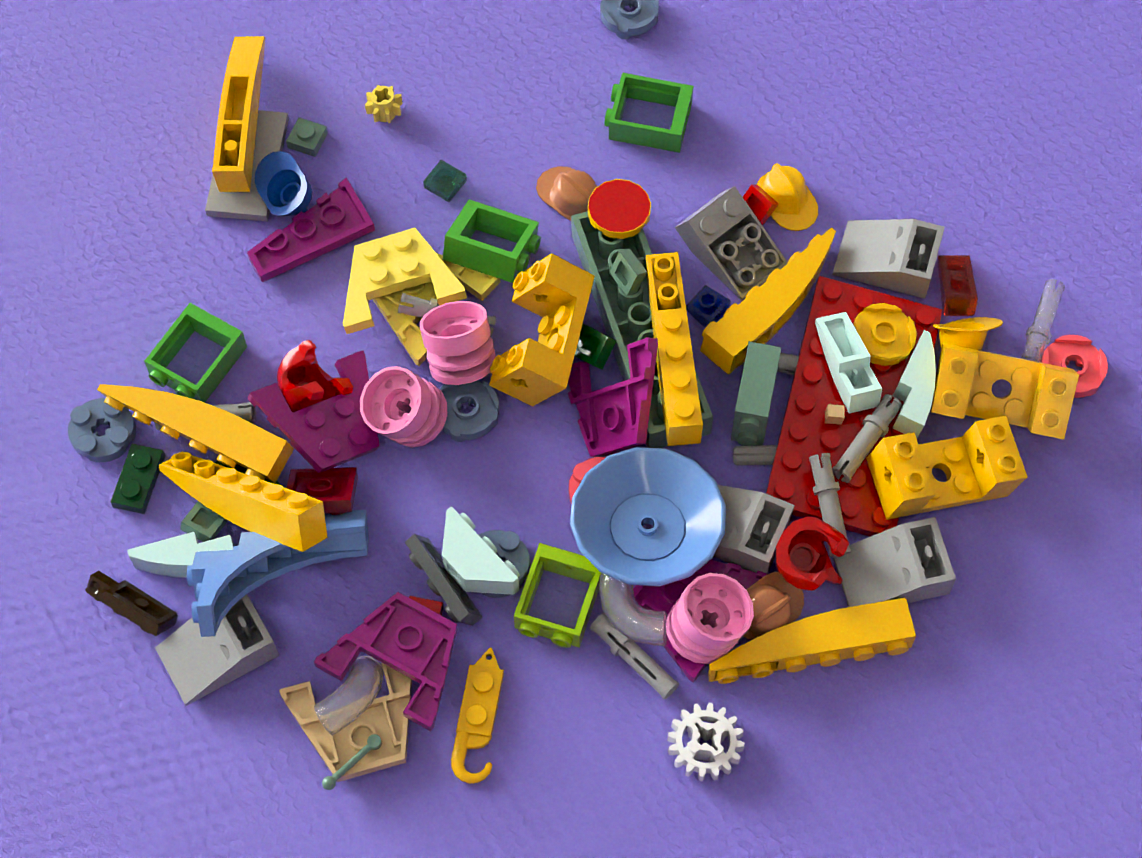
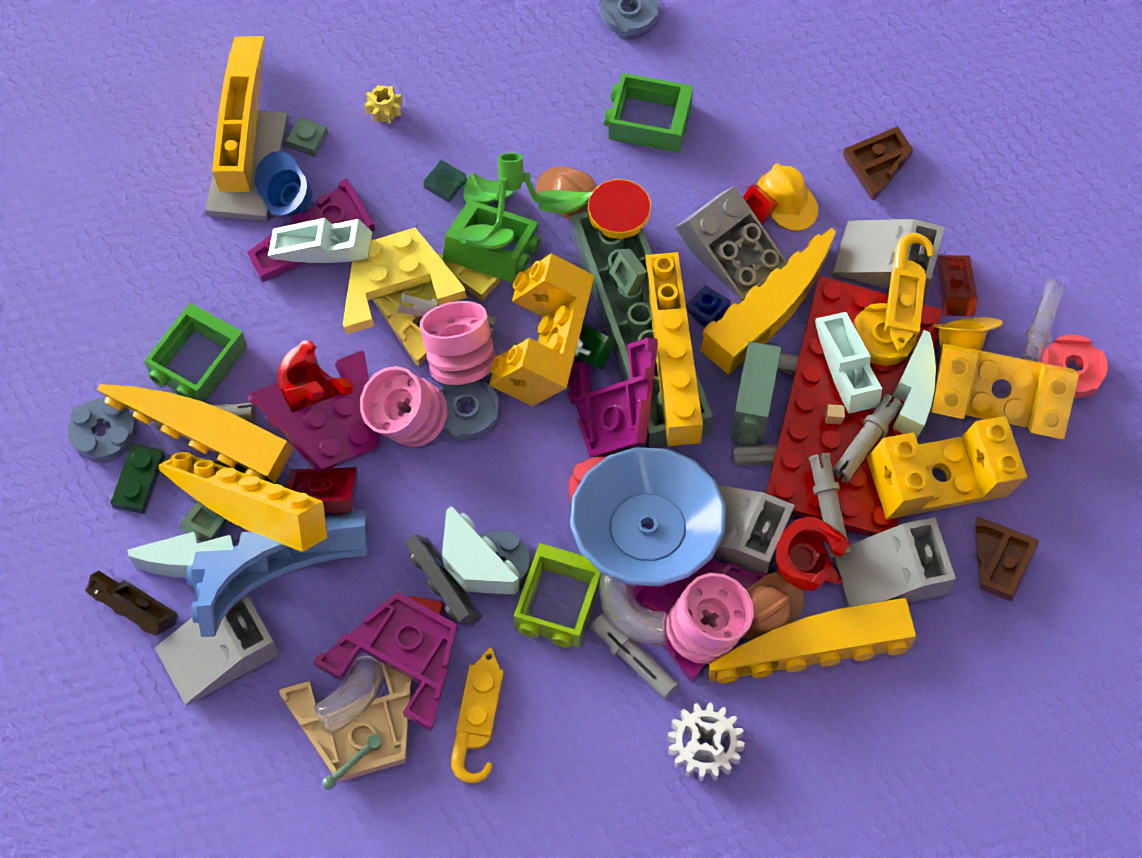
none -> light aqua slope [268,218,372,263]
none -> bright green plant [459,152,593,249]
none -> reddish brown wing [843,126,913,200]
none -> yellow plate [884,233,934,352]
none -> reddish brown wing [976,517,1039,602]

